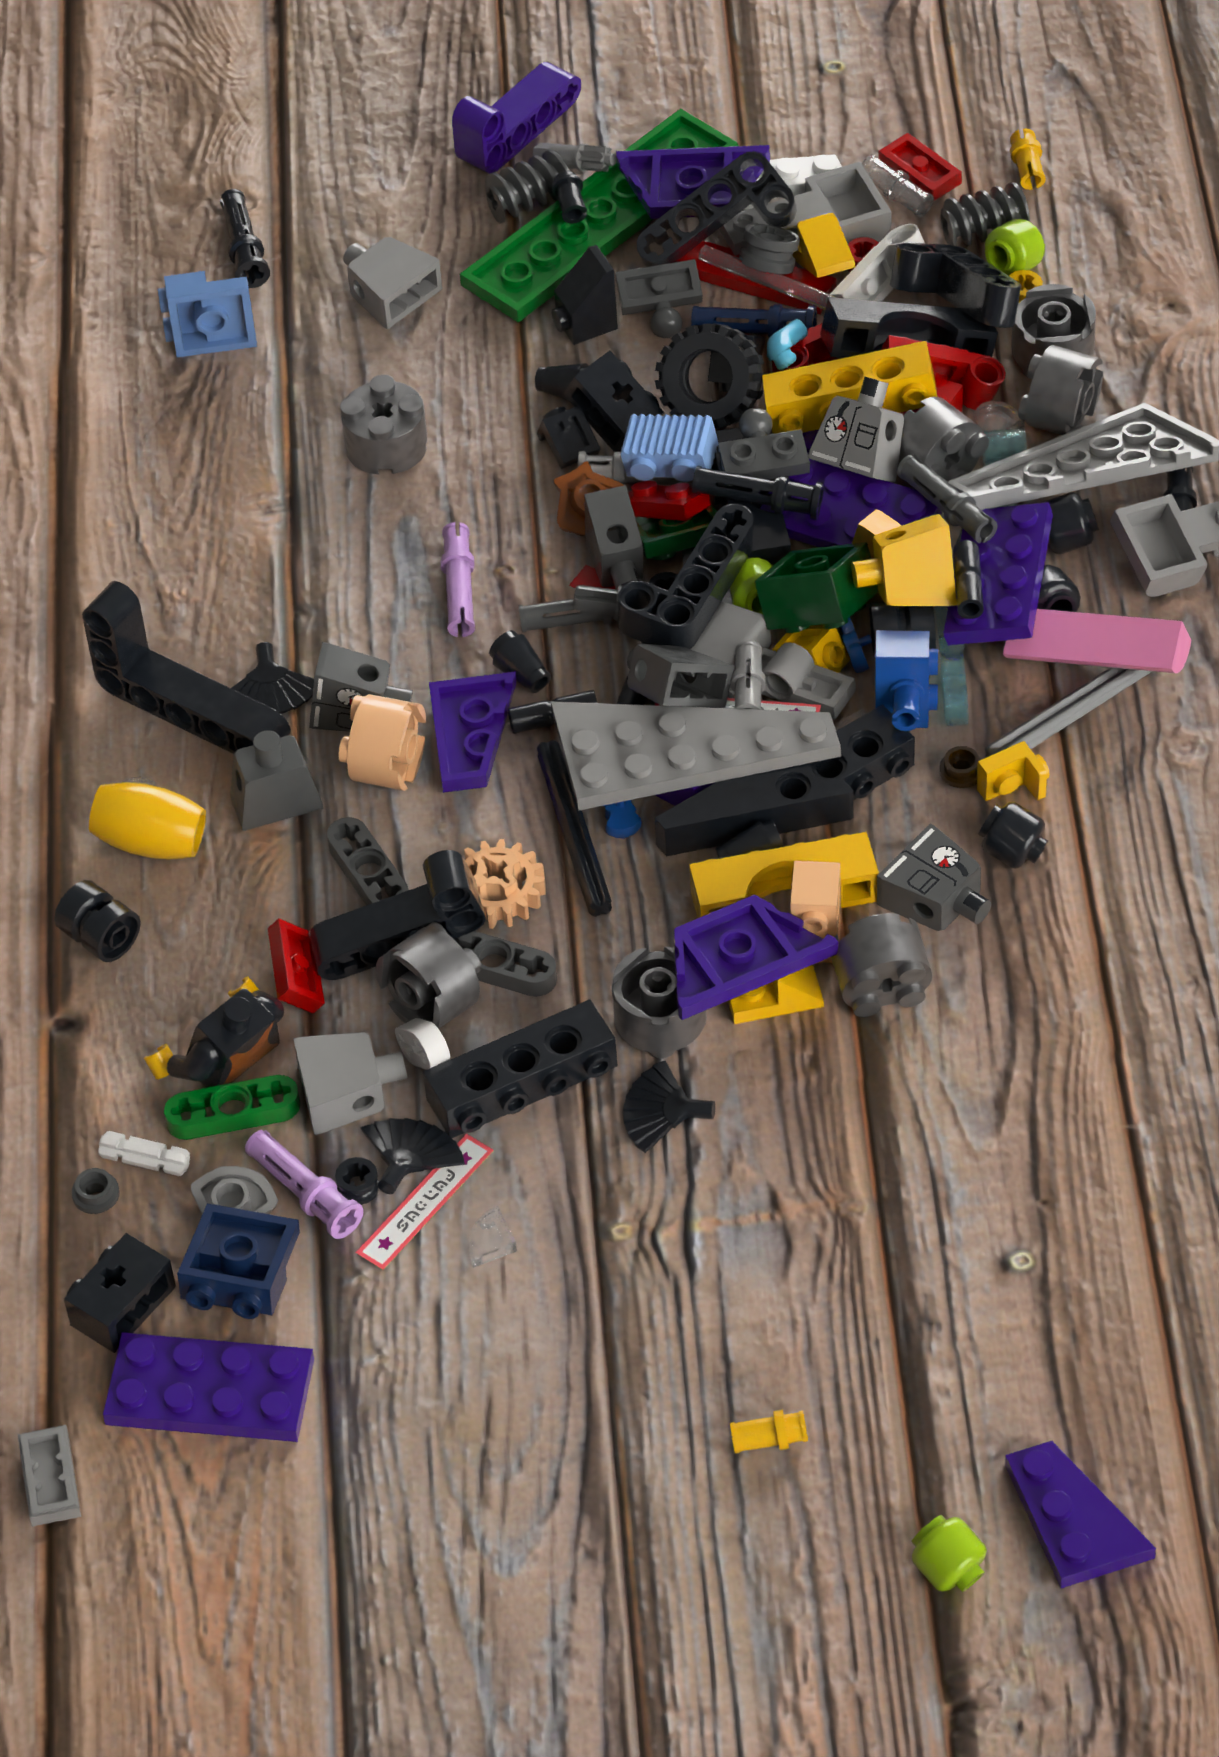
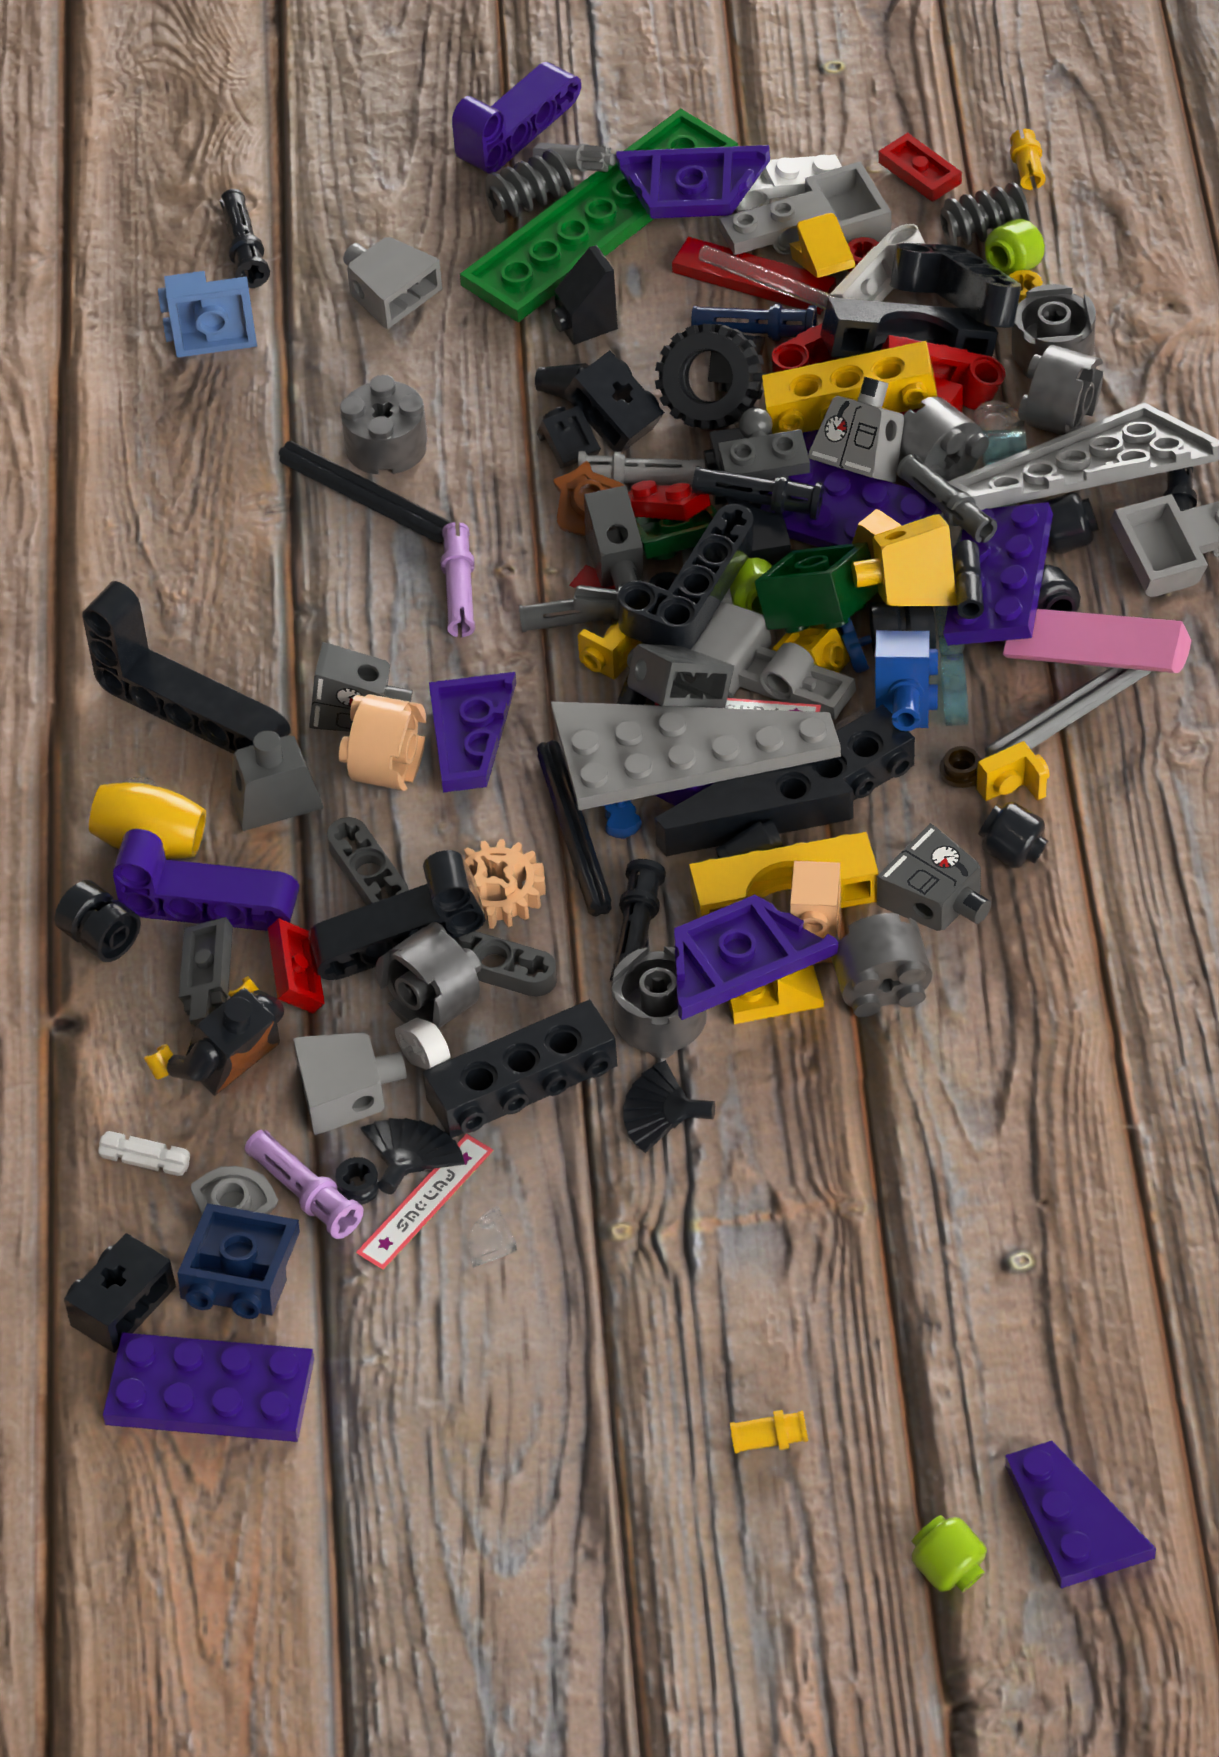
light grey plate [17,1425,81,1527] -> none
dark grey plate [72,1168,120,1214] -> none
green beam [164,1075,300,1140] -> none
black hand [231,642,314,714] -> none
black cone [489,630,551,693] -> none
black piece [508,690,597,734] -> none
black pin [551,171,587,224] -> none
dark grey plate [615,259,703,338] -> none
light blue brick [620,413,718,482] -> none
black beam [637,151,797,267] -> none
light grey pin [730,641,766,710] -> none
dark grey wheel [739,224,800,274] -> none
medium azure arm [767,319,808,370] -> none
clear pin [862,154,934,217] -> none
none -> dark purple beam [113,829,300,931]
none -> dark grey hinge [179,917,233,1027]
none -> black axle [278,441,451,543]
none -> yellow bracket [577,623,641,680]
none -> black pin [610,859,666,981]

